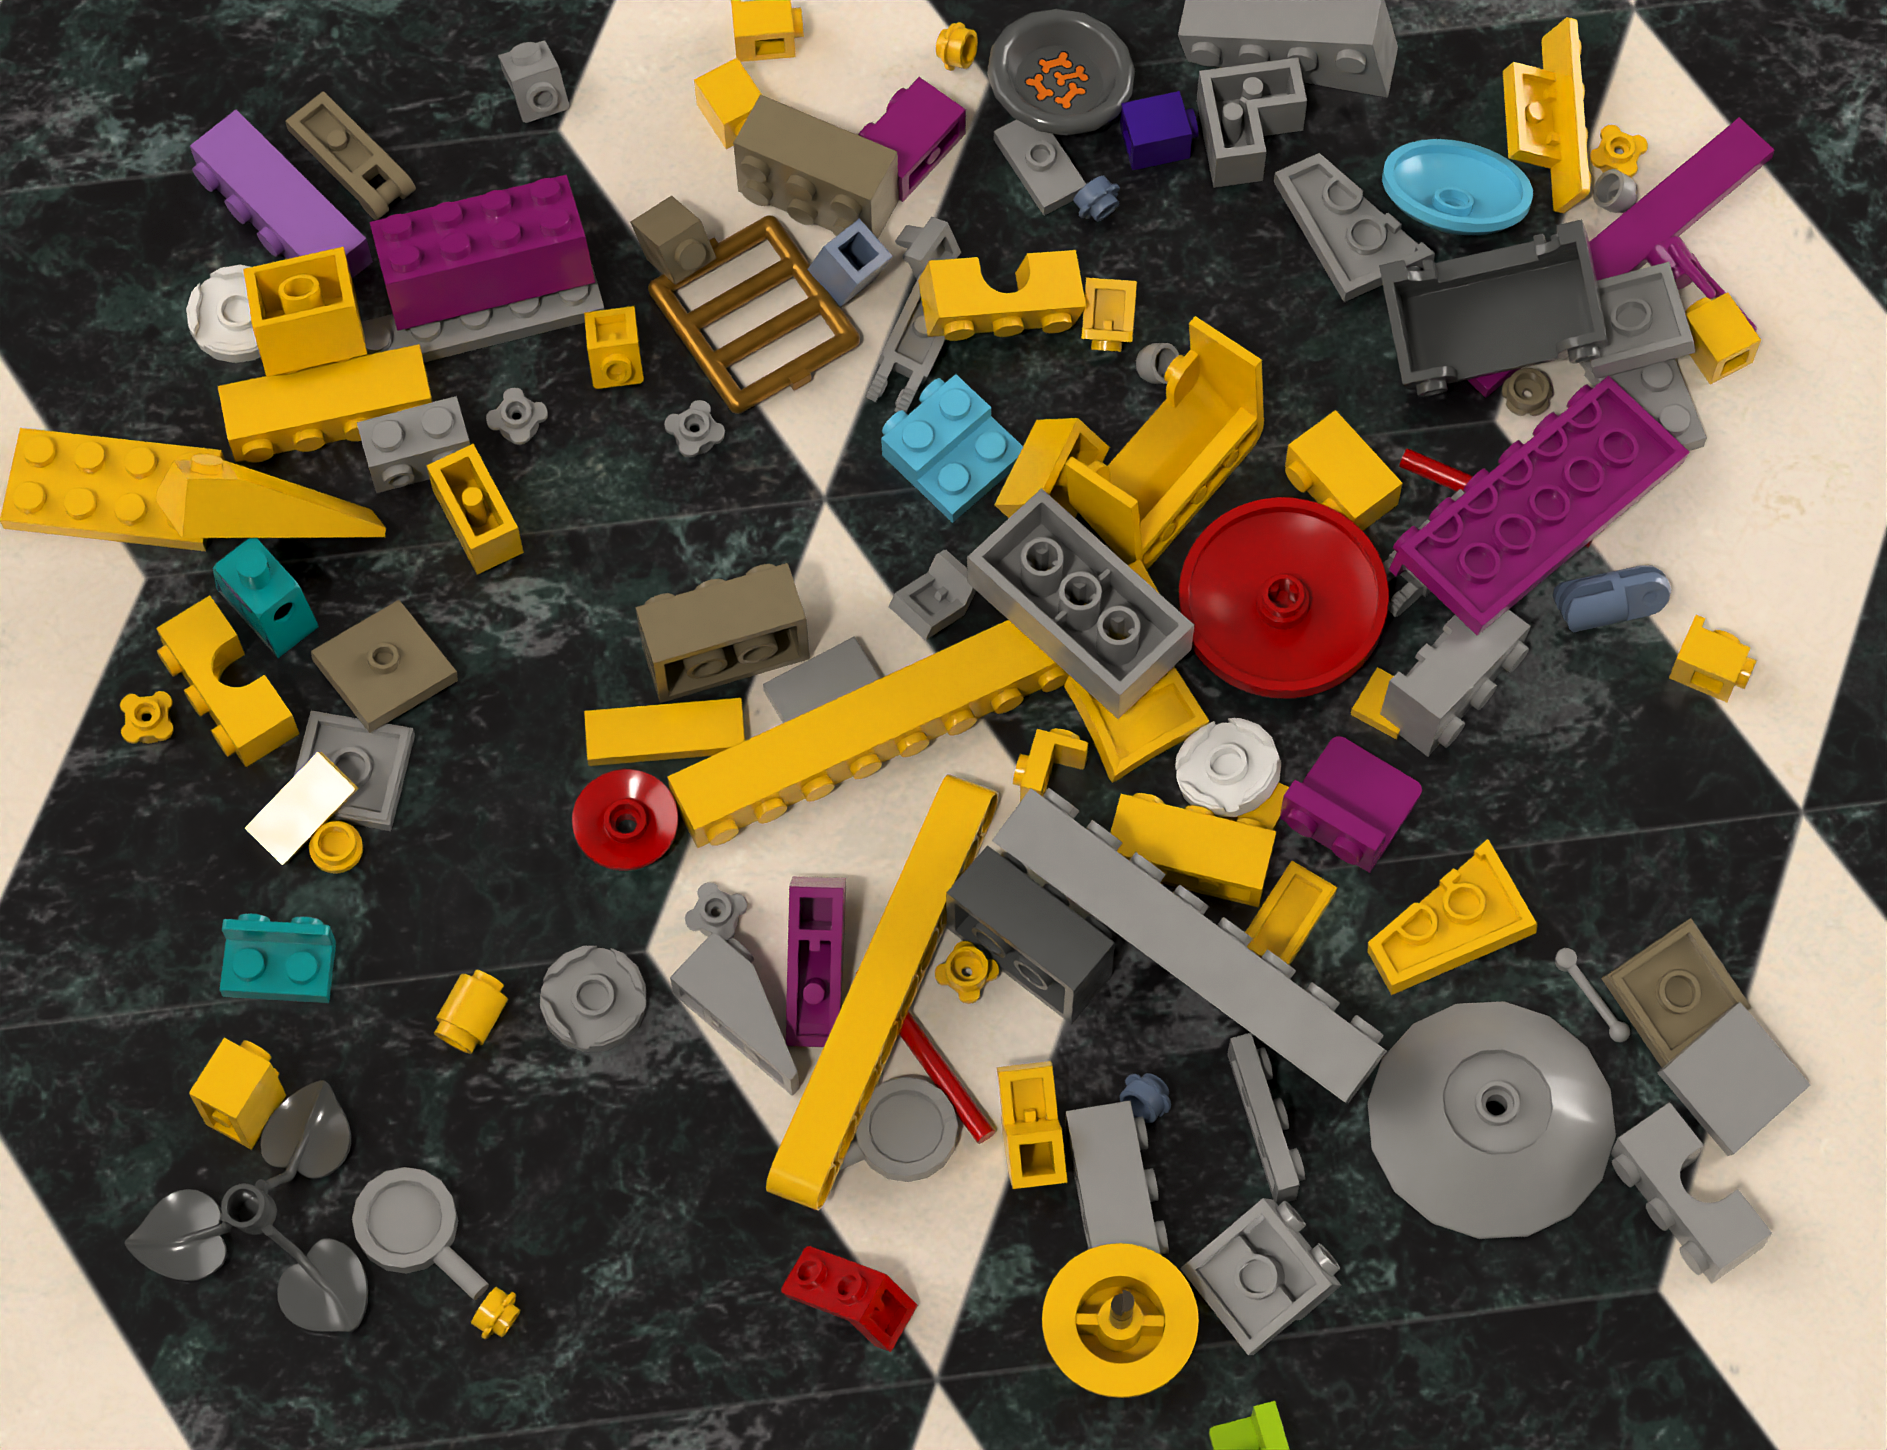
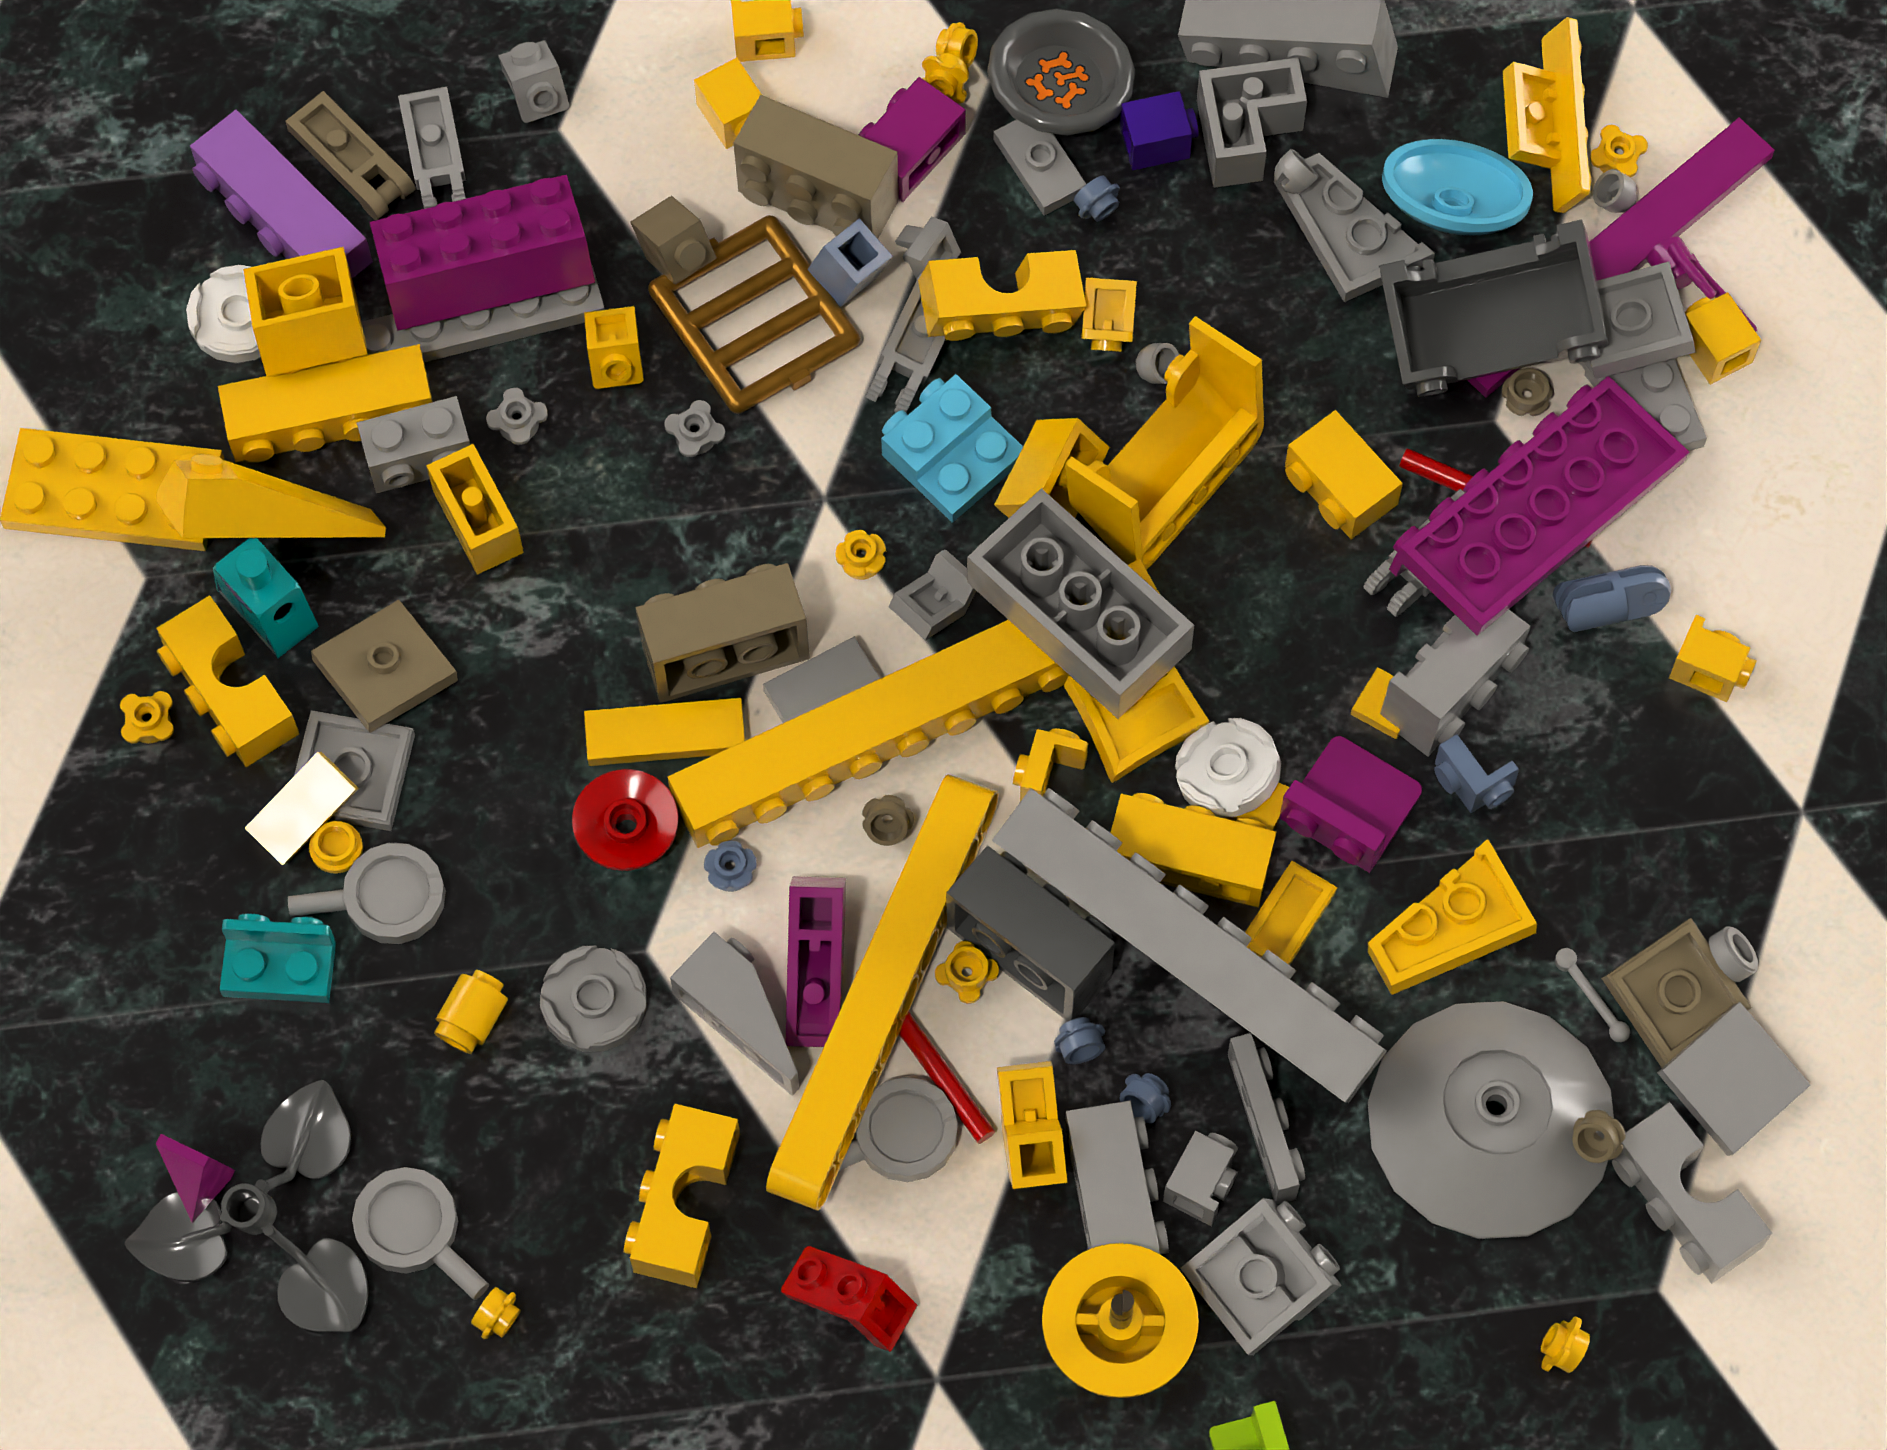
yellow brick [189,1038,286,1150] -> none
light grey plate [685,883,747,942] -> none
red dish [1179,497,1389,698] -> none
none -> magenta slope [156,1134,235,1223]
none -> light grey piece [288,843,446,944]
none -> light grey hinge [398,86,466,209]
none -> yellow arch [624,1104,740,1288]
none -> sand blue plate [704,840,757,892]
none -> yellow plate [835,530,886,580]
none -> dark tan plate [862,795,914,846]
none -> yellow plate [922,53,969,104]
none -> sand blue plate [1054,1017,1105,1064]
none -> light grey brick [1163,1130,1238,1227]
none -> light grey hinge [1274,149,1319,194]
none -> sand blue bracket [1434,734,1519,813]
none -> yellow plate [1541,1316,1590,1373]
none -> dark tan plate [1572,1110,1626,1163]
none -> light grey tile [1709,926,1758,982]

